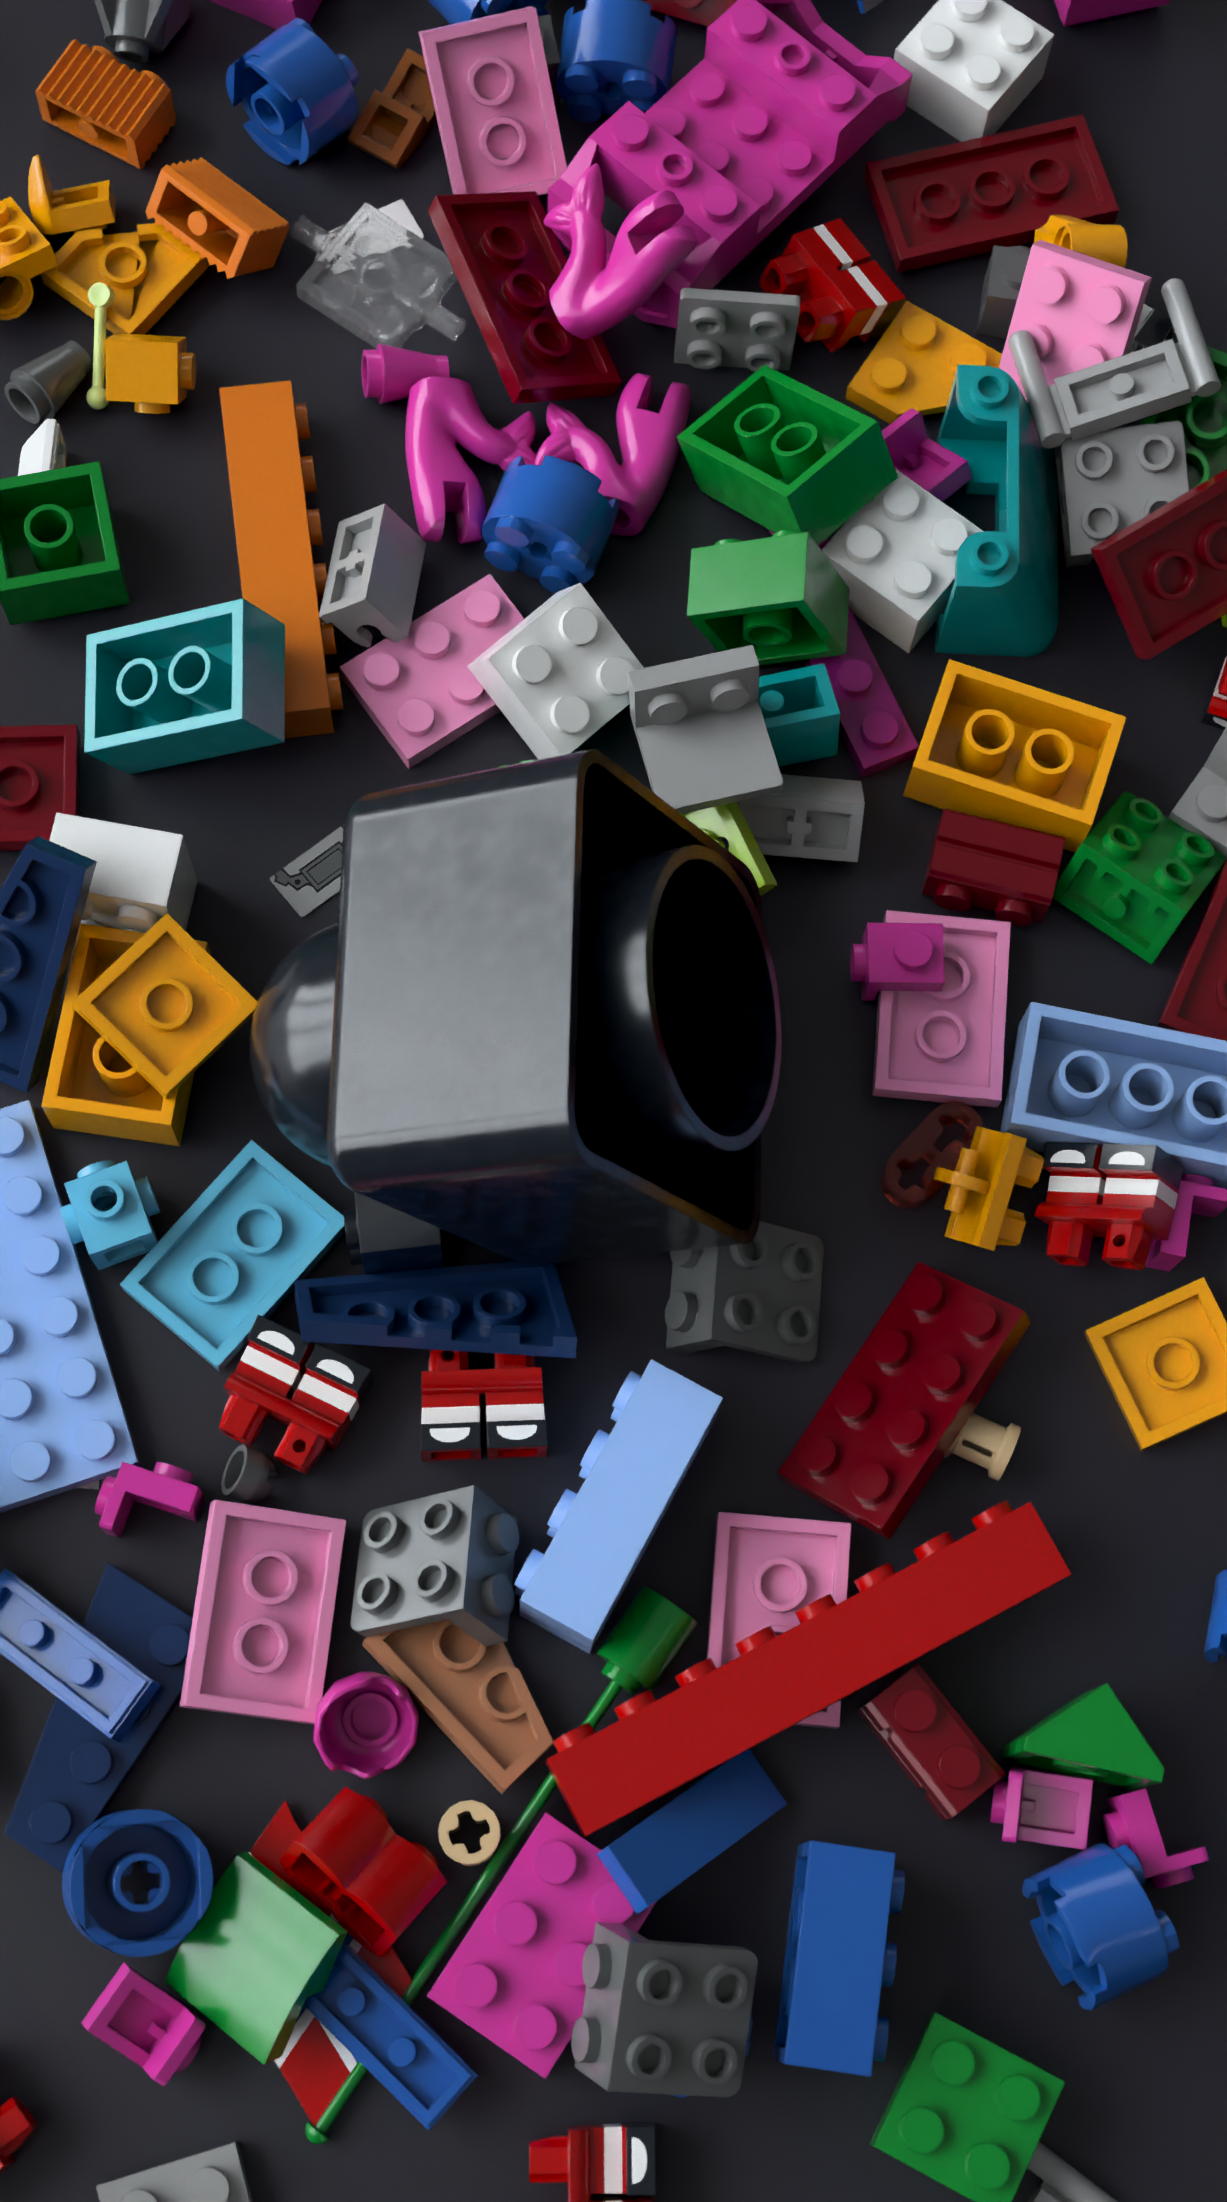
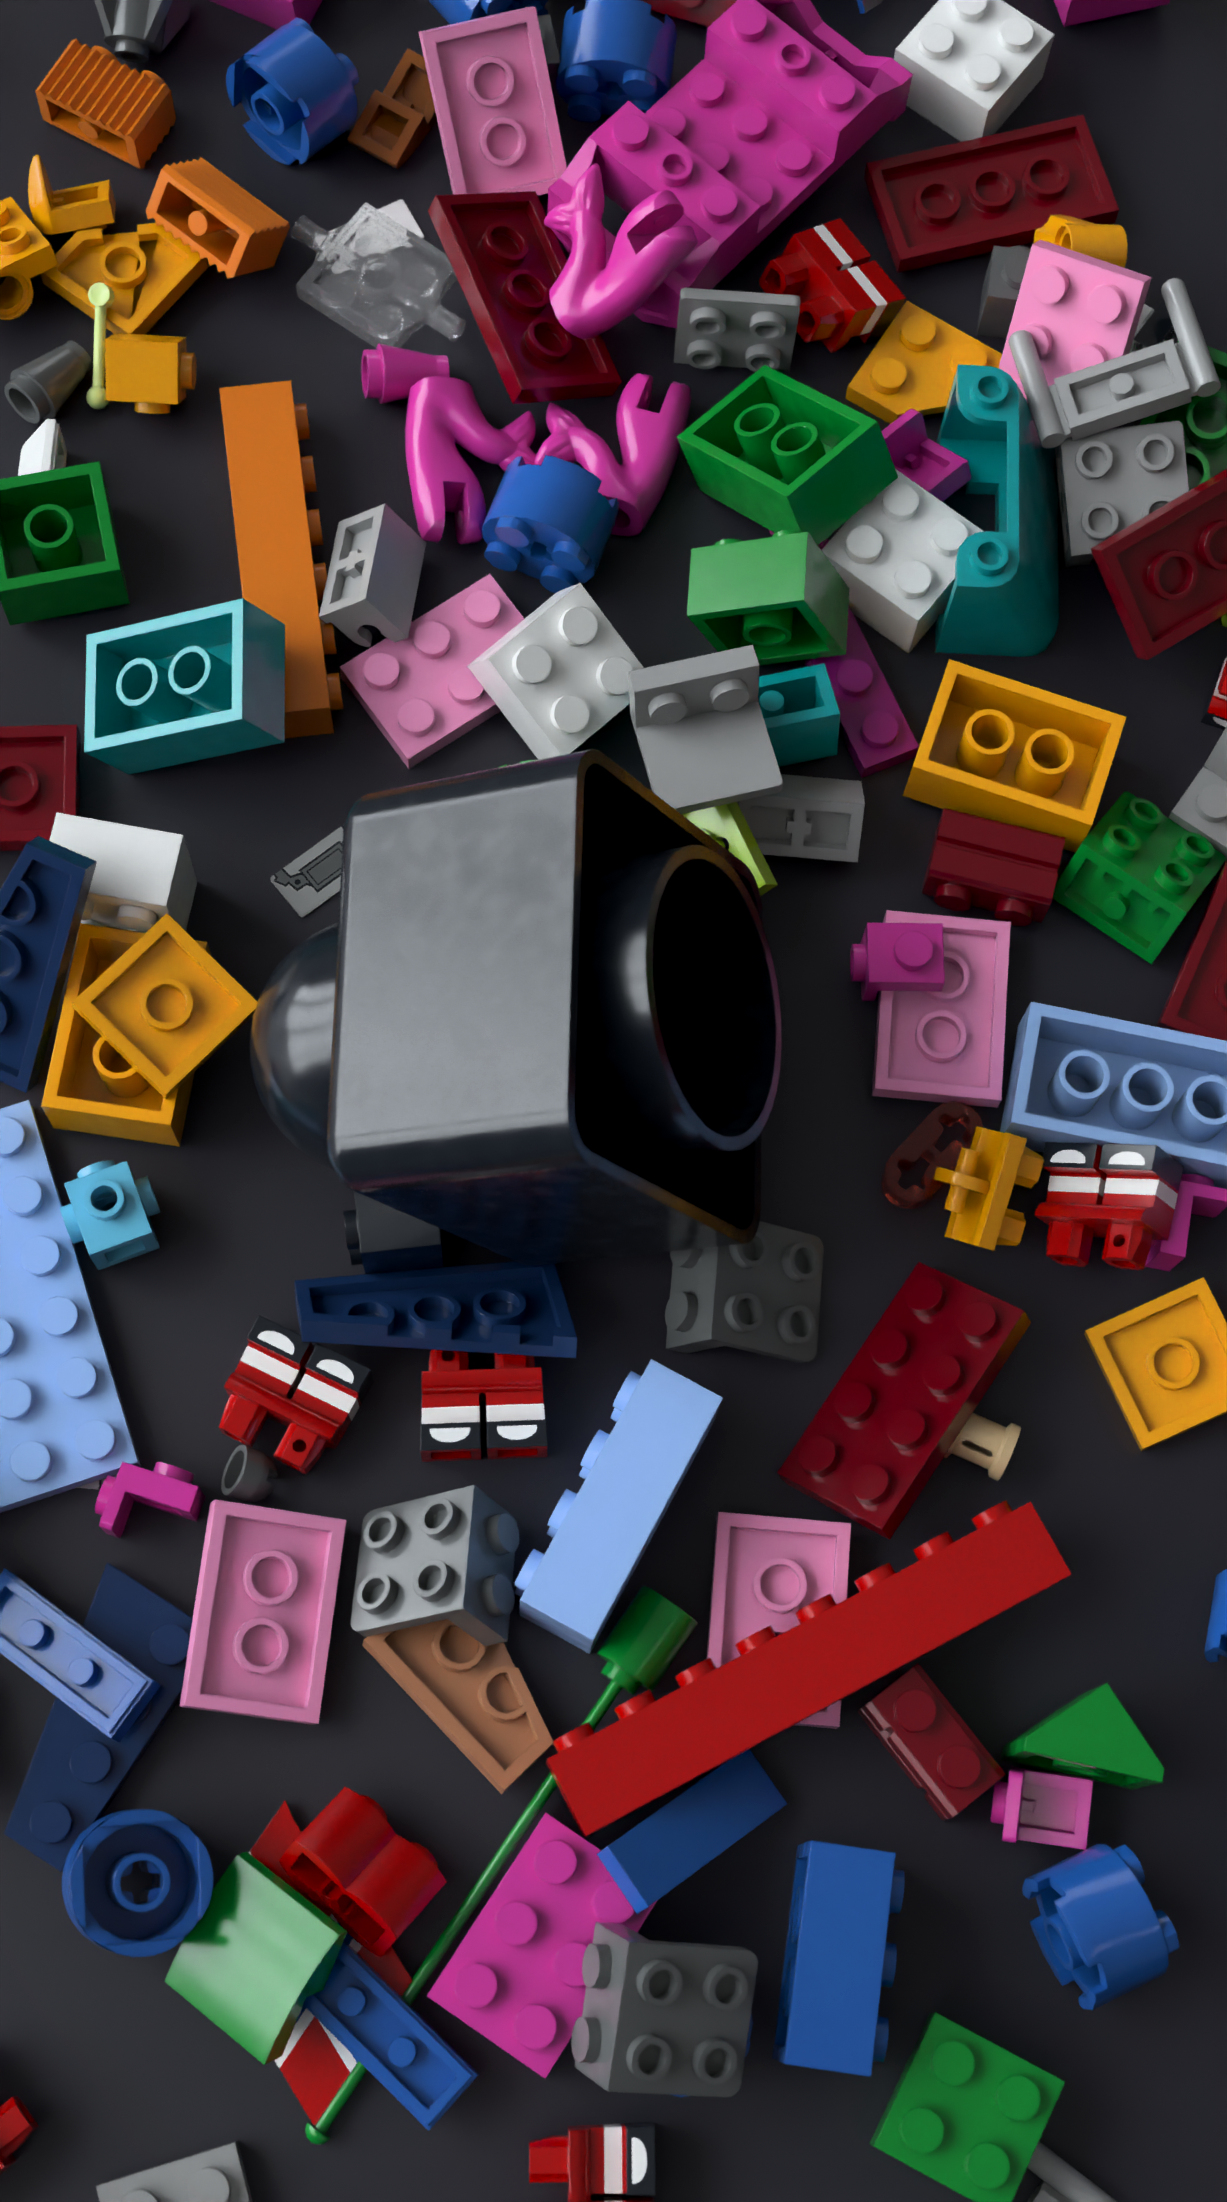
dark pink bracket [81,1962,206,2086] -> none
medium azure plate [120,1140,345,1372] -> none
dark pink hair [313,1671,419,1779] -> none
tan bush [438,1800,501,1866] -> none
dark pink bracket [1103,1788,1210,1889] -> none

